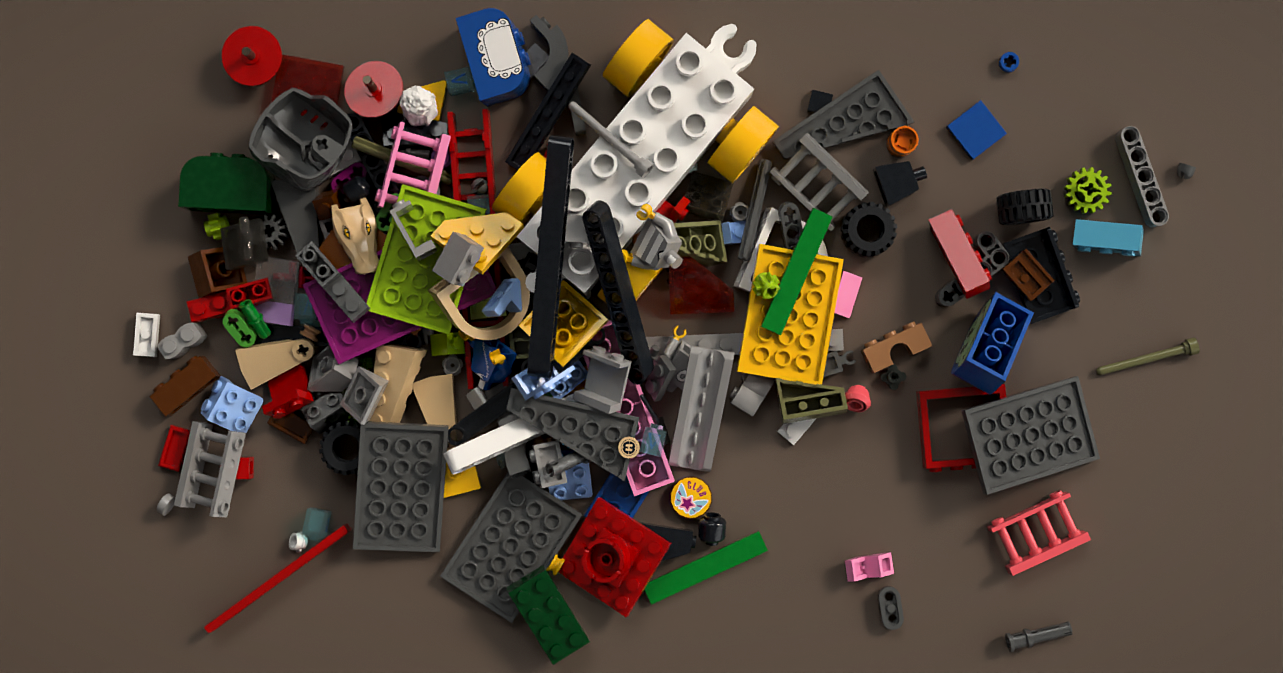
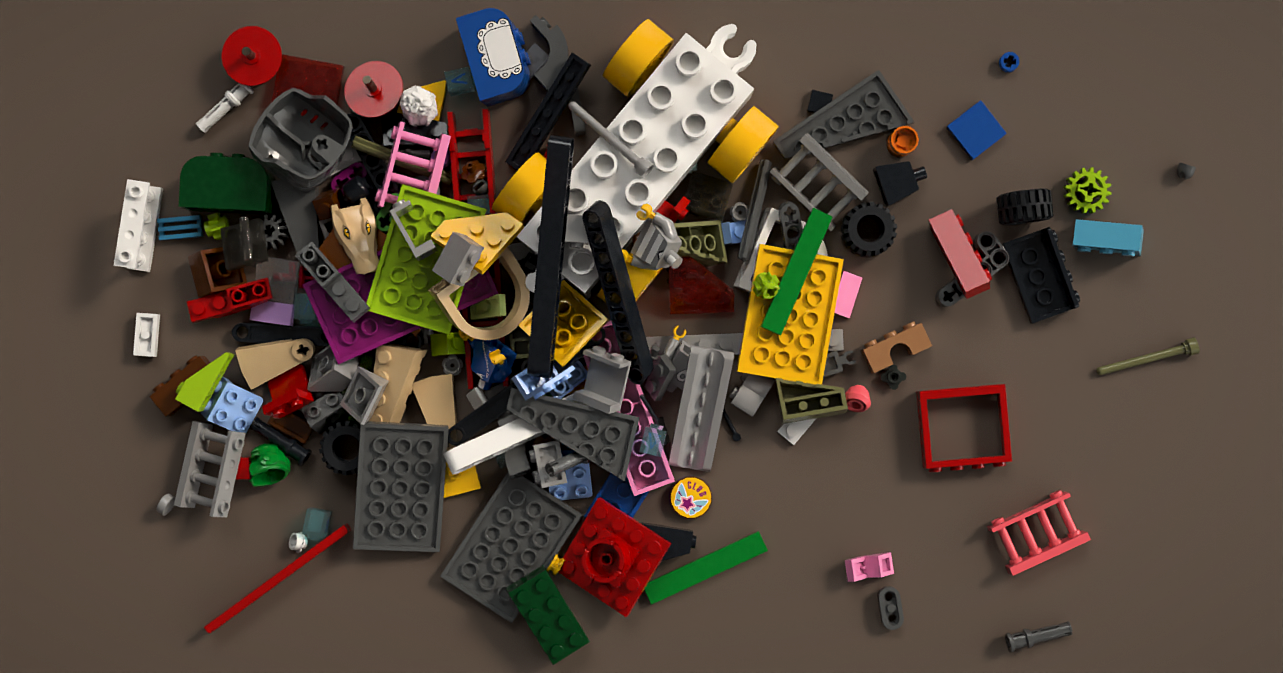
light grey brick [157,323,208,359] -> none
red tile [158,425,190,472] -> none
bright green beam [223,309,257,347] -> none
green axle [239,299,271,339] -> none
medium nougat bush [300,324,322,342] -> none
light blue slope [482,278,522,317] -> none
tan tile [618,436,640,459] -> none
black head [698,512,726,546] -> none
blue brick [951,292,1034,395] -> none
dark grey plate [961,376,1100,495] -> none
reddish brown plate [1001,249,1055,302] -> none
light grey beam [1115,126,1169,228] -> none
none -> white fence [113,179,163,272]
none -> dark azure tile [157,215,203,241]
none -> lime slope [175,352,235,412]
none -> white pin [196,83,254,133]
none -> green helmet [249,444,291,487]
none -> black pin [250,417,312,466]
none -> reddish brown plant [461,160,486,184]
none -> black hinge [723,409,741,441]

